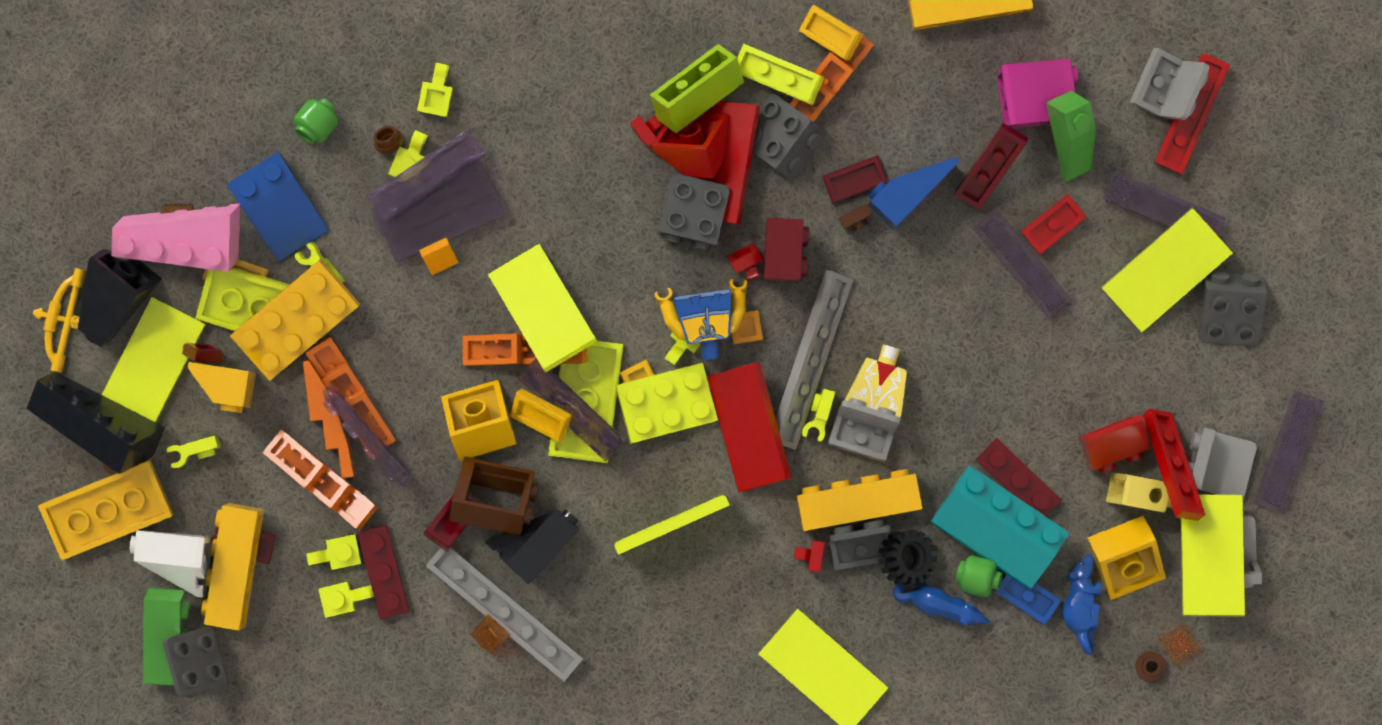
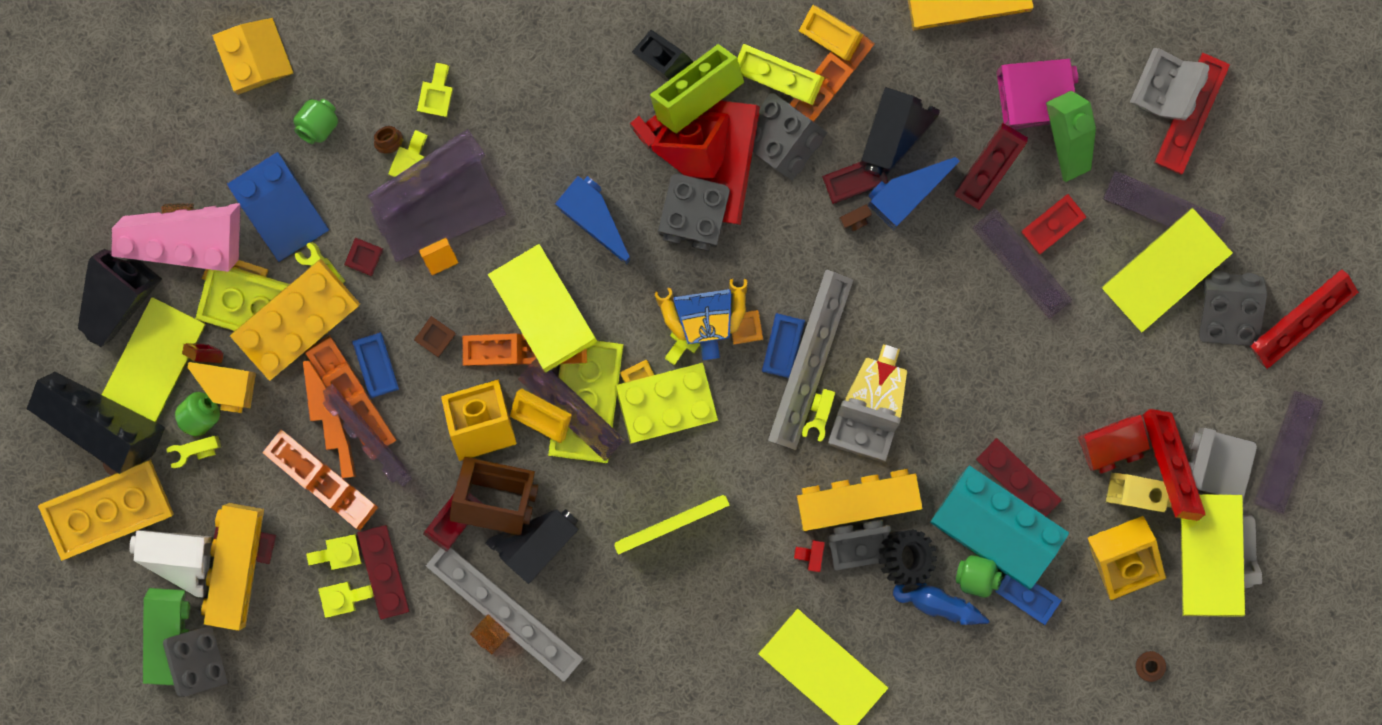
yellow piece [33,268,86,373] -> none
red tile [707,362,792,492] -> none
red tile [726,243,763,281] -> none
dark red brick [763,218,809,283] -> none
blue animal [1062,554,1102,655] -> none
clear orange plate [1158,623,1200,665] -> none
none -> bright green head [175,392,220,436]
none -> yellow slope [212,18,294,95]
none -> dark red tile [344,237,383,276]
none -> blue tile [352,332,399,399]
none -> reddish brown plate [414,316,457,358]
none -> blue slope [555,176,630,265]
none -> black slope [632,30,694,81]
none -> blue tile [762,313,805,378]
none -> black slope [860,87,940,176]
none -> red plate [1250,269,1359,369]

